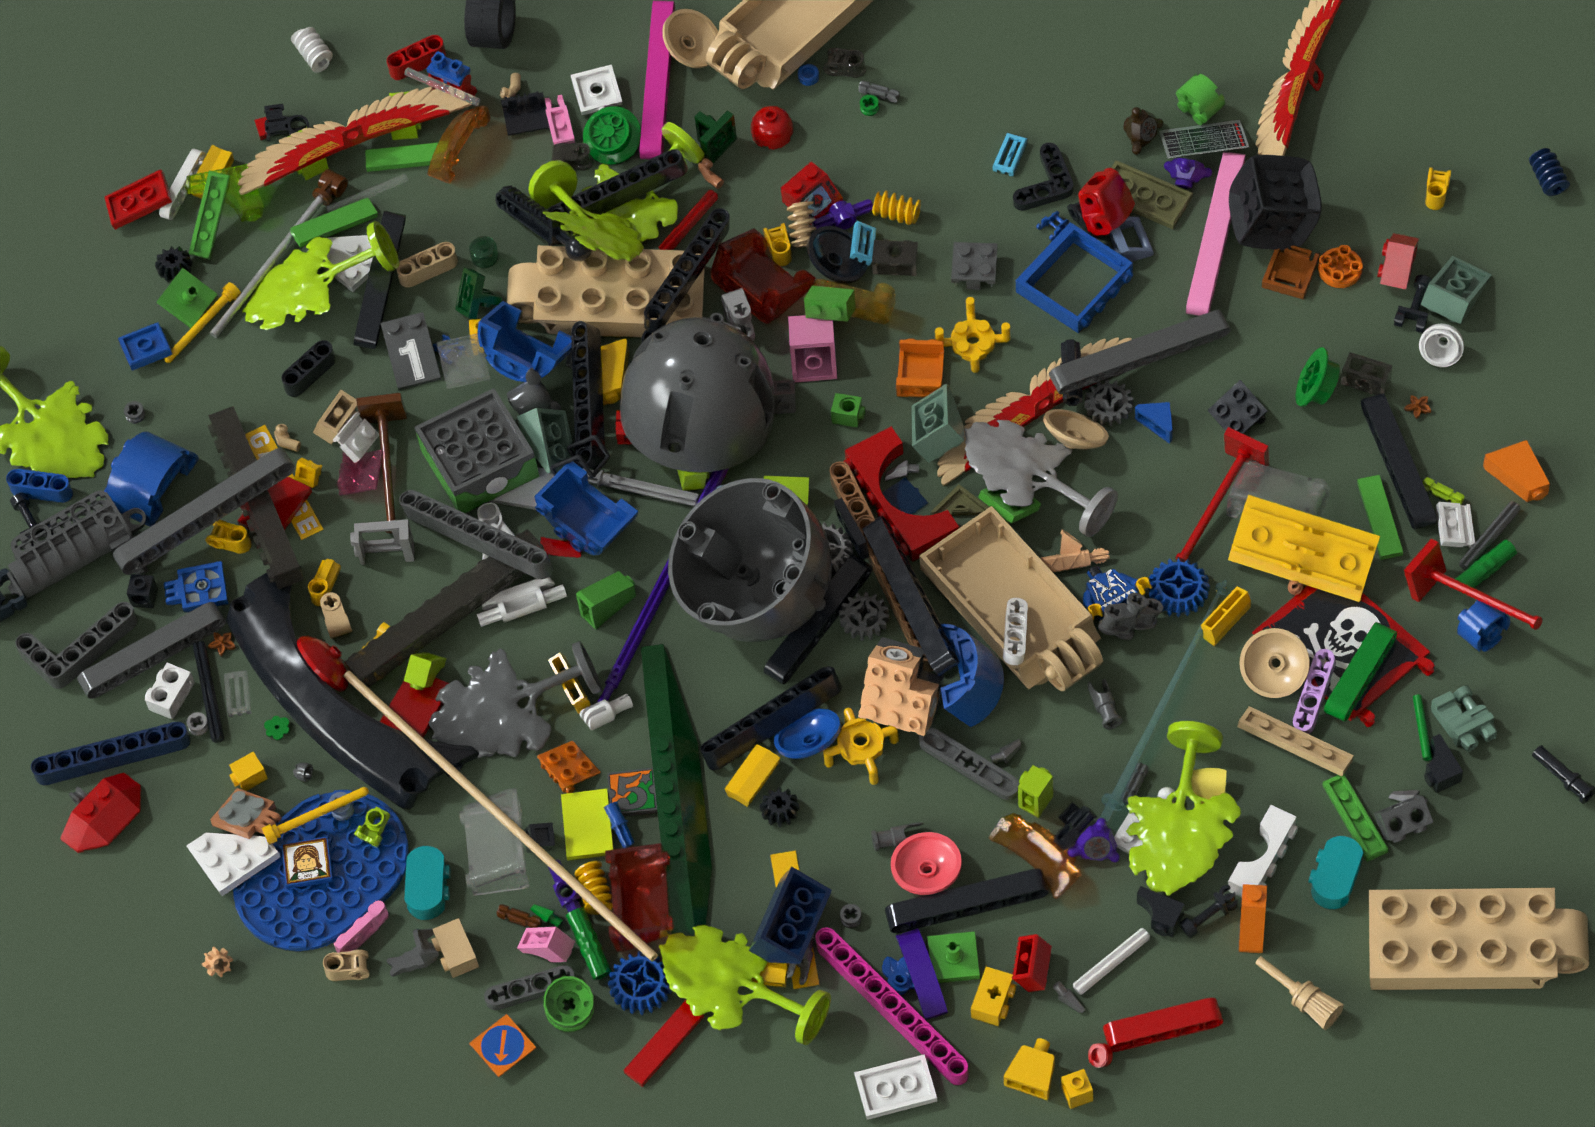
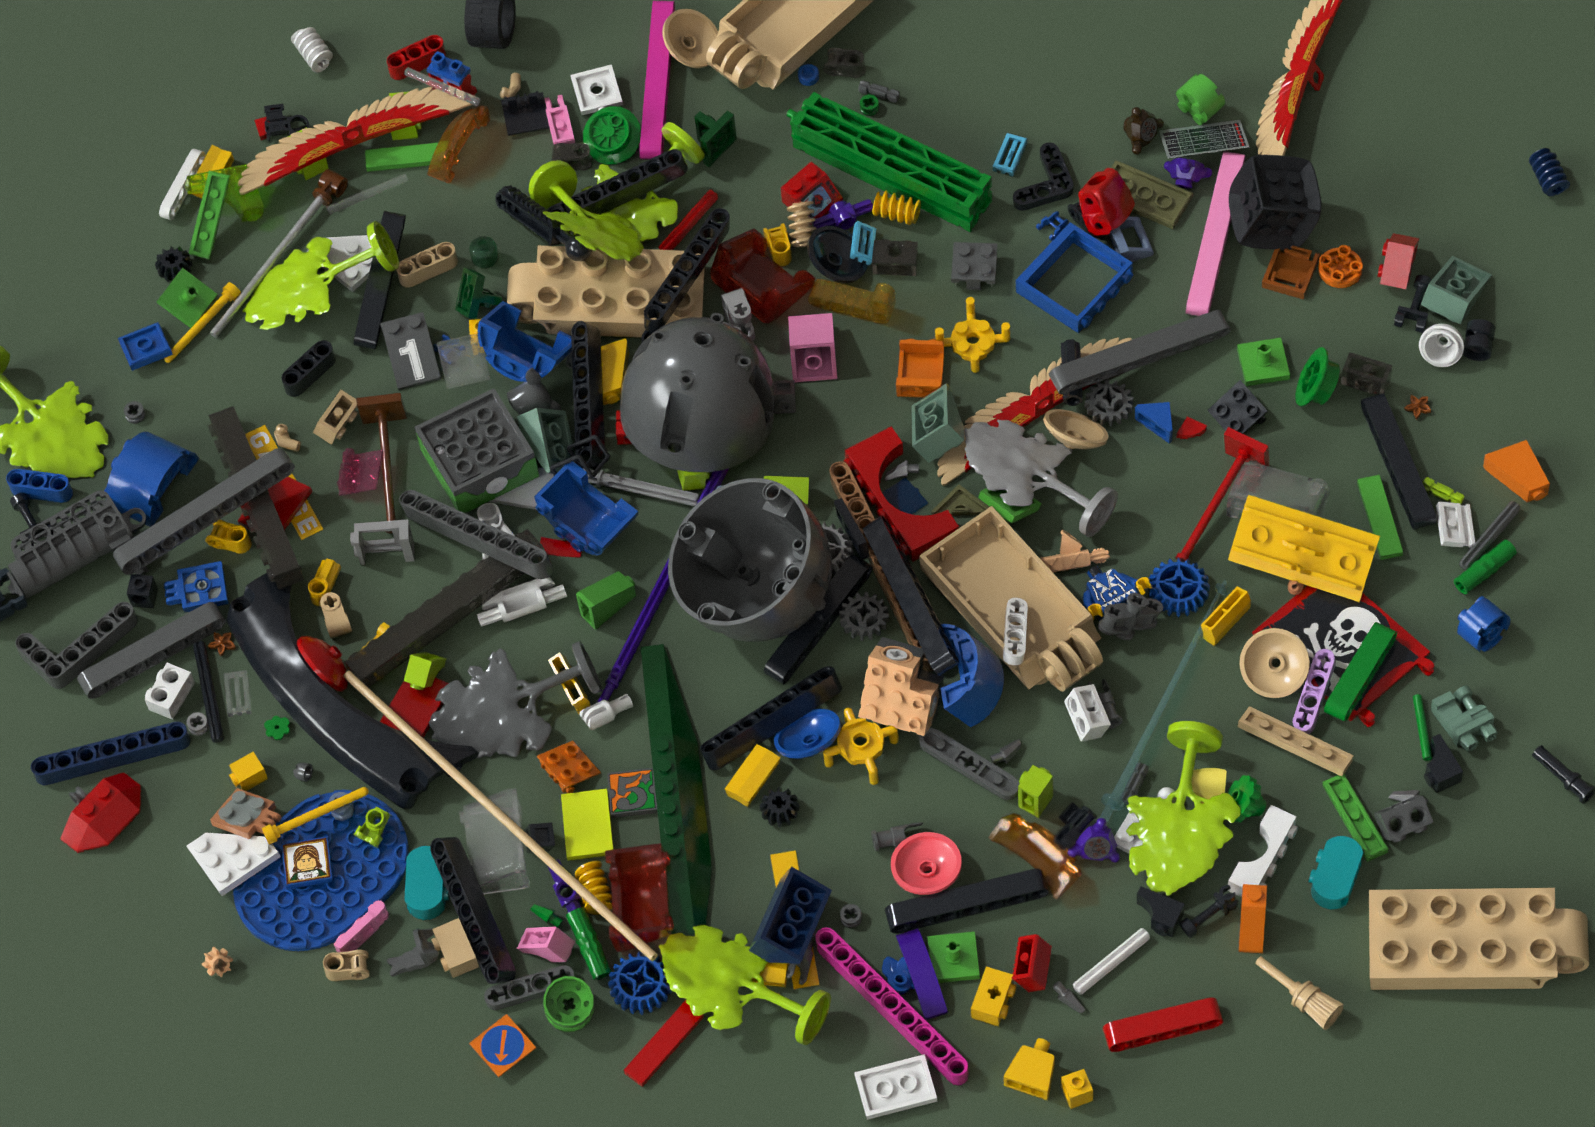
red tile [104,169,172,230] -> none
bright green tile [290,197,378,248] -> none
yellow tile [294,458,322,488] -> none
white plate [333,412,379,463] -> none
reddish brown axle [496,904,542,928] -> none
blue axle [604,801,634,848] -> none
nougat arm [698,158,724,189] -> none
red cylinder [751,106,794,150] -> none
bright green brick [804,286,856,322] -> none
bright green brick [831,393,866,428] -> none
red tile [1088,1043,1113,1068] -> none
red tile [1404,539,1542,630] -> none
yellow piece [1425,167,1451,210] -> none
none -> black beam [430,837,516,984]
none -> green piece [786,92,992,232]
none -> white brick [1064,684,1111,742]
none -> red tile [1176,416,1207,439]
none -> green plant [1227,775,1266,823]
none -> bright green tile [1237,338,1290,386]
none -> black wheel [1463,319,1496,361]

